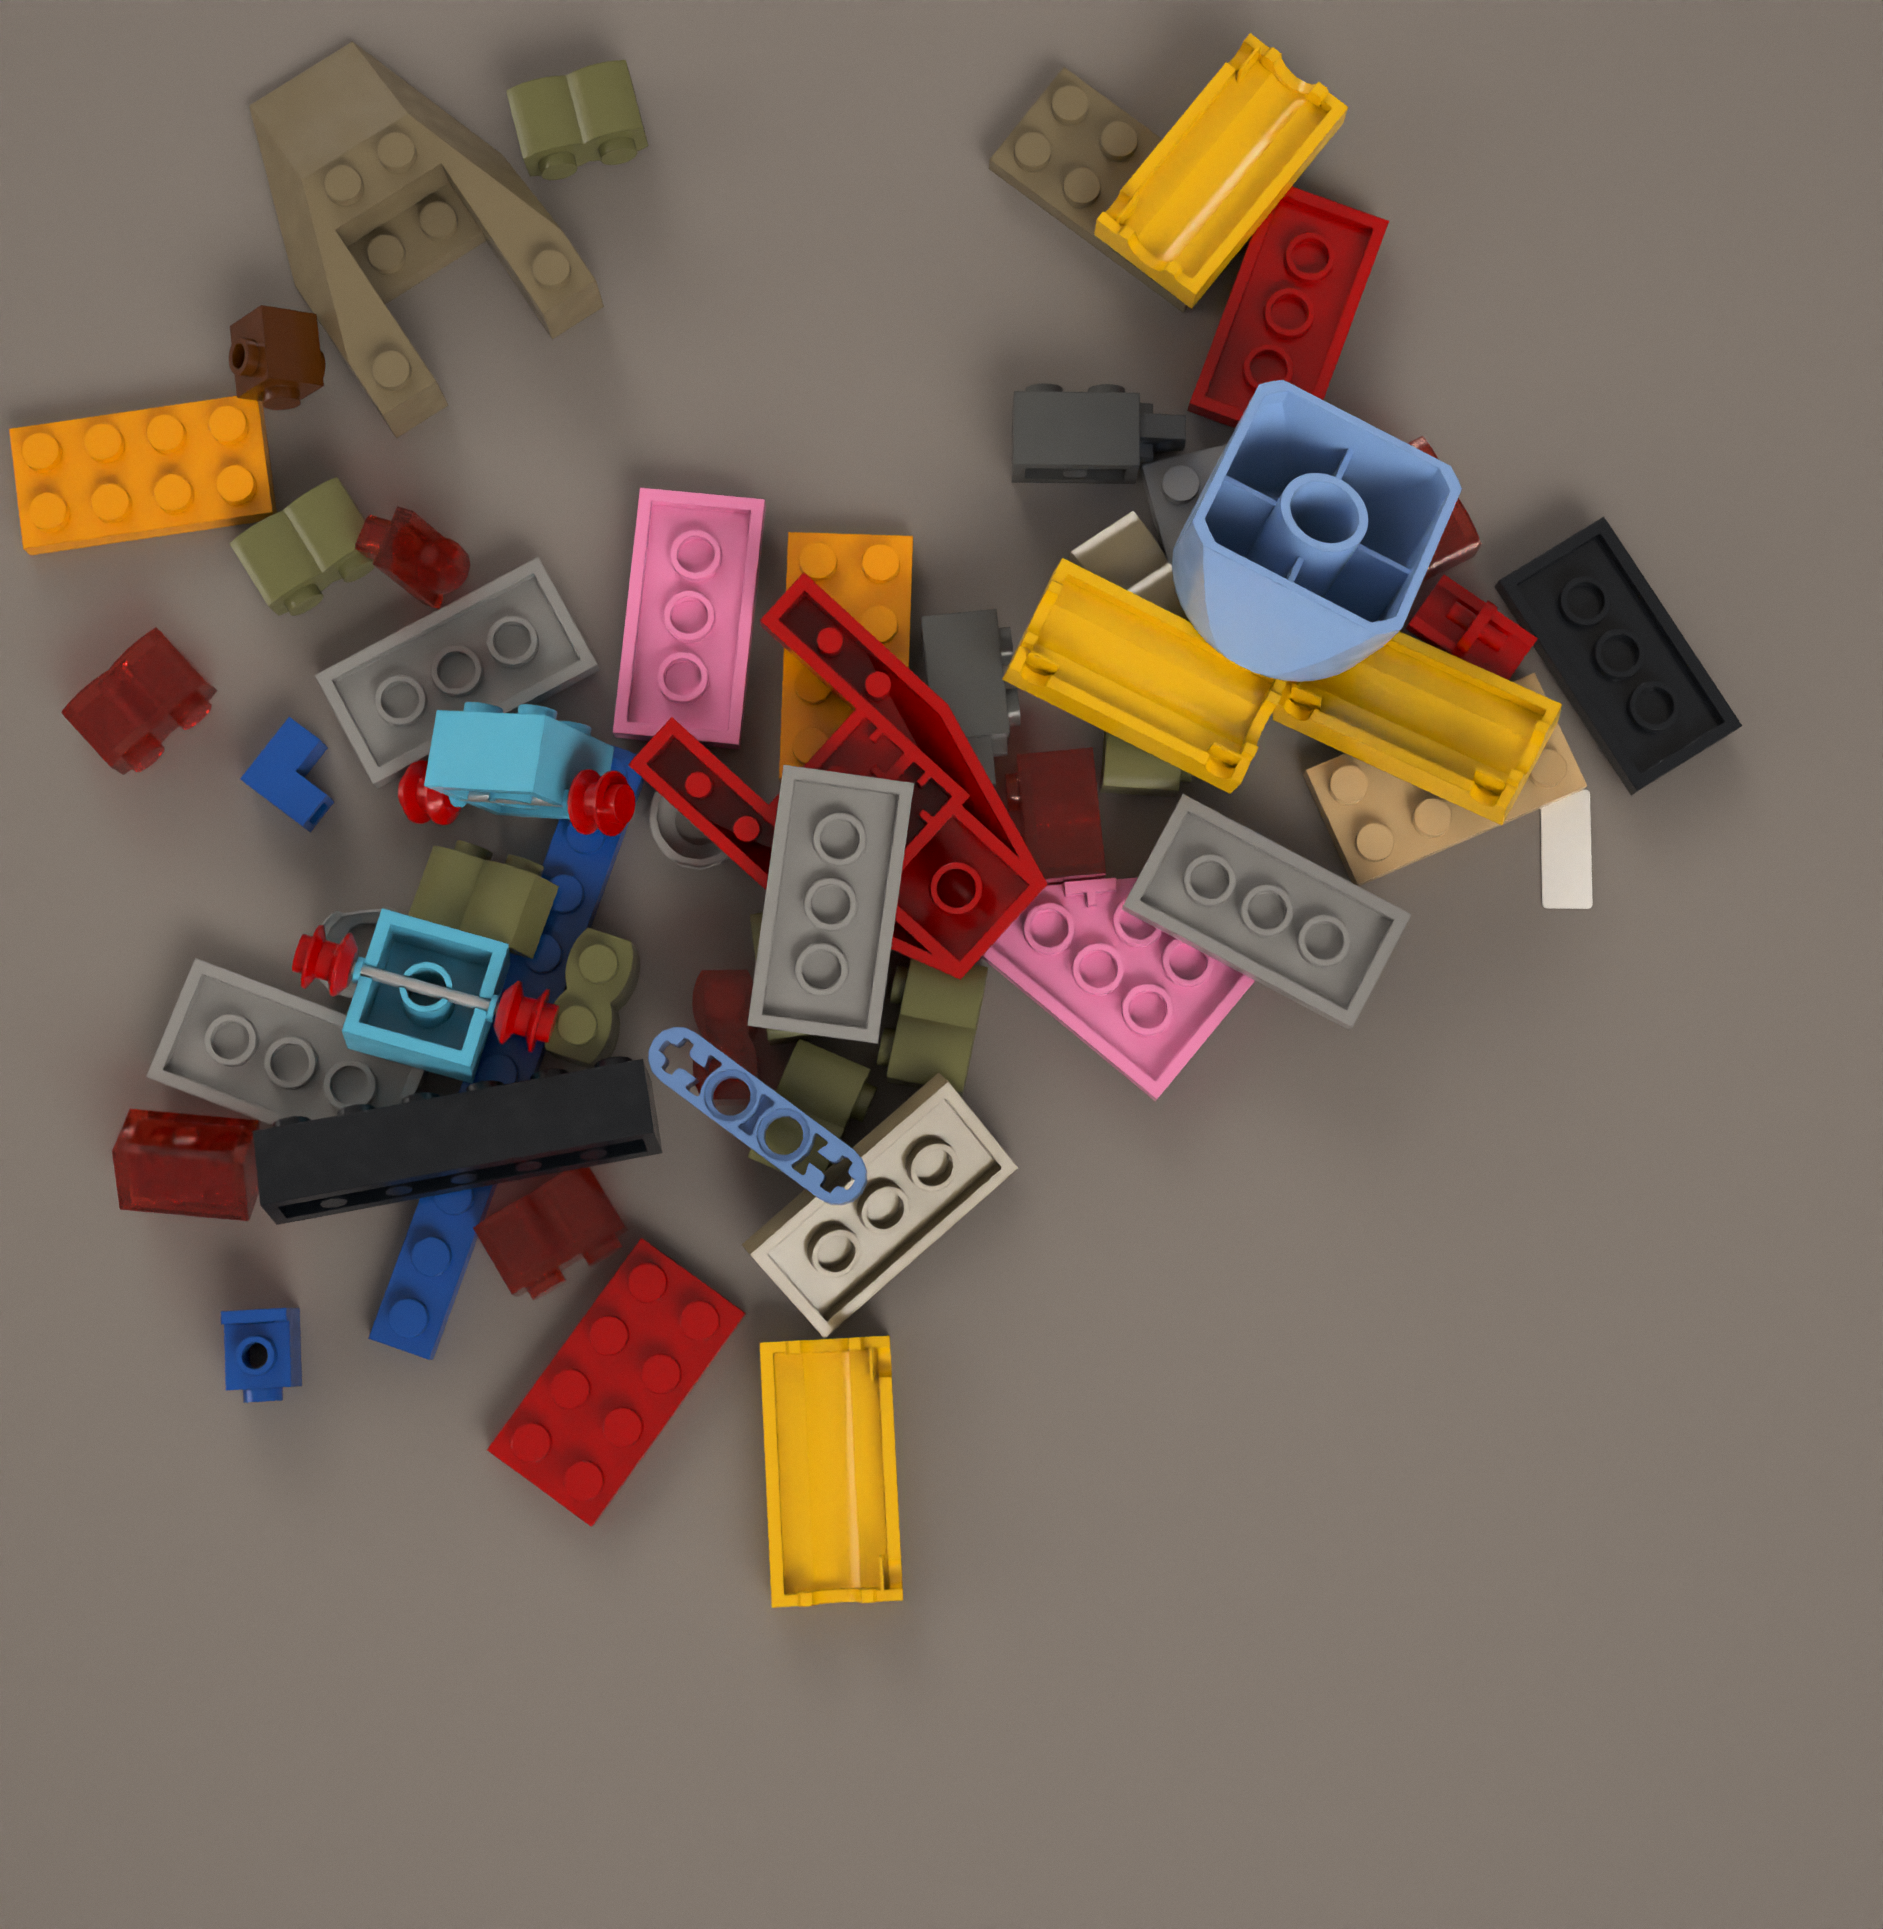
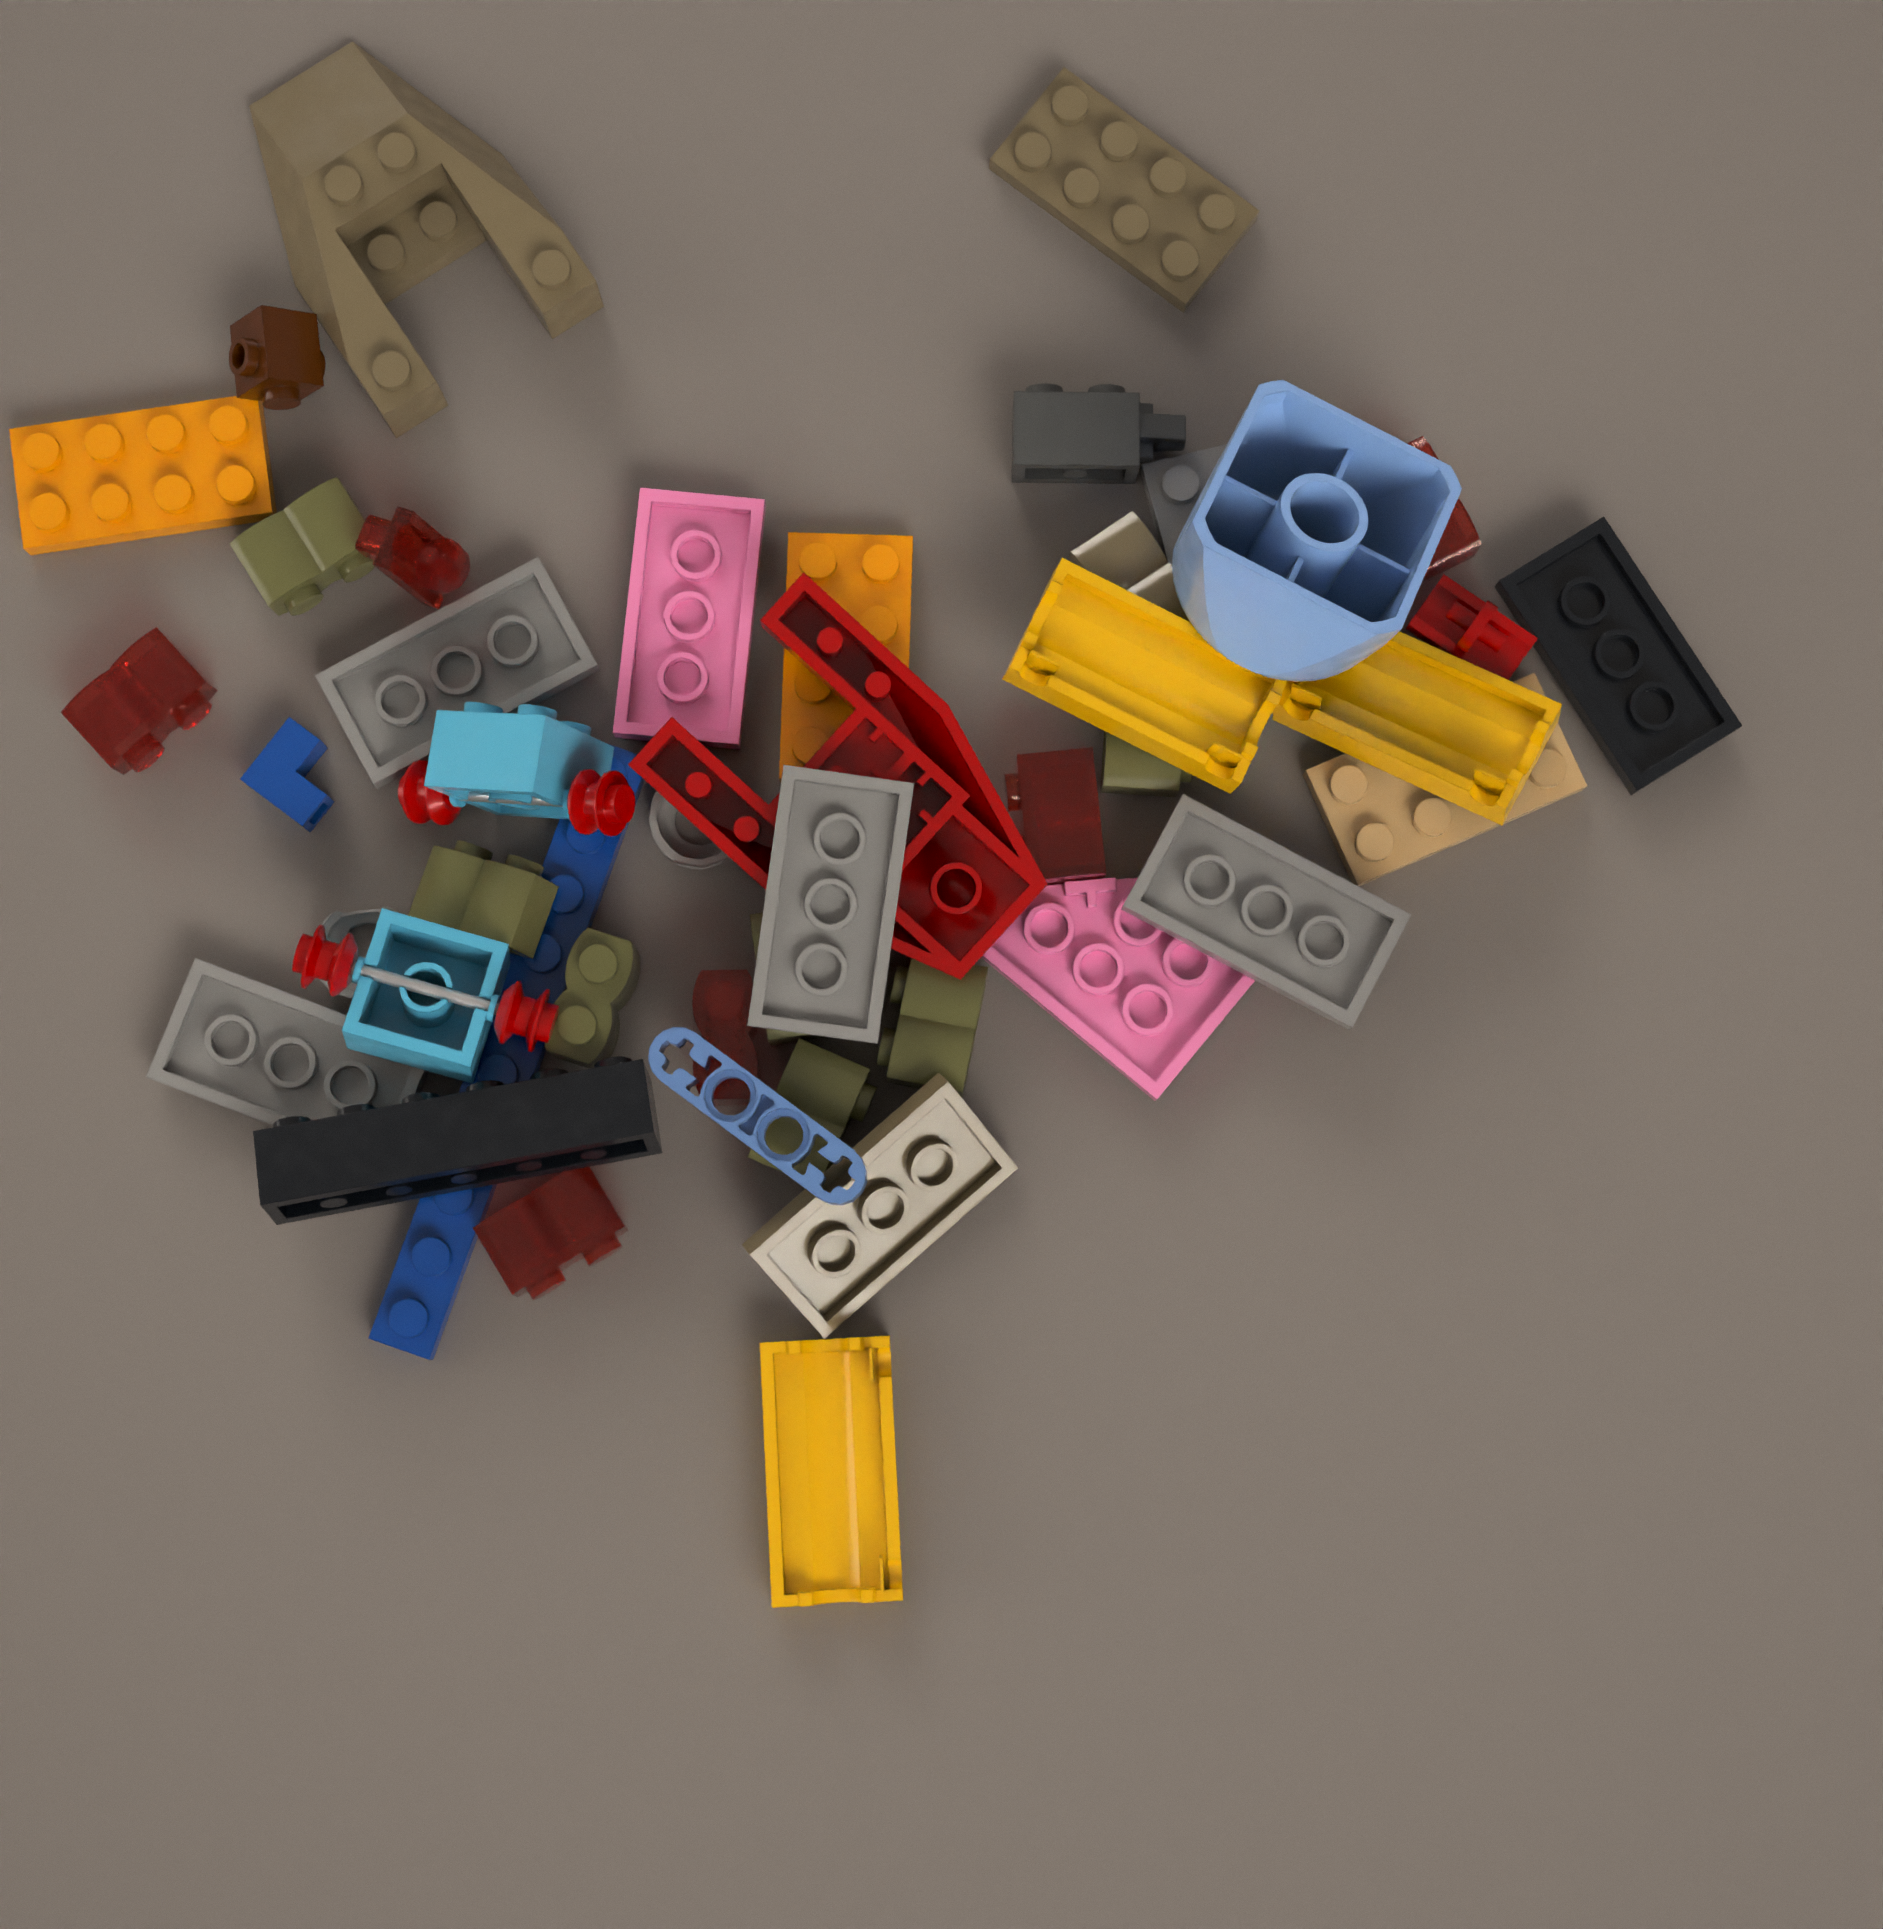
clear red brick [112,1109,260,1221] -> none
blue brick [221,1308,302,1403] -> none
red plate [487,1238,747,1527] -> none
olive brick [506,60,649,180] -> none
dark grey hinge [921,609,1021,790] -> none
yellow gear [1094,33,1349,309] -> none
red plate [1187,186,1389,428] -> none
white sticker [1540,789,1593,909] -> none

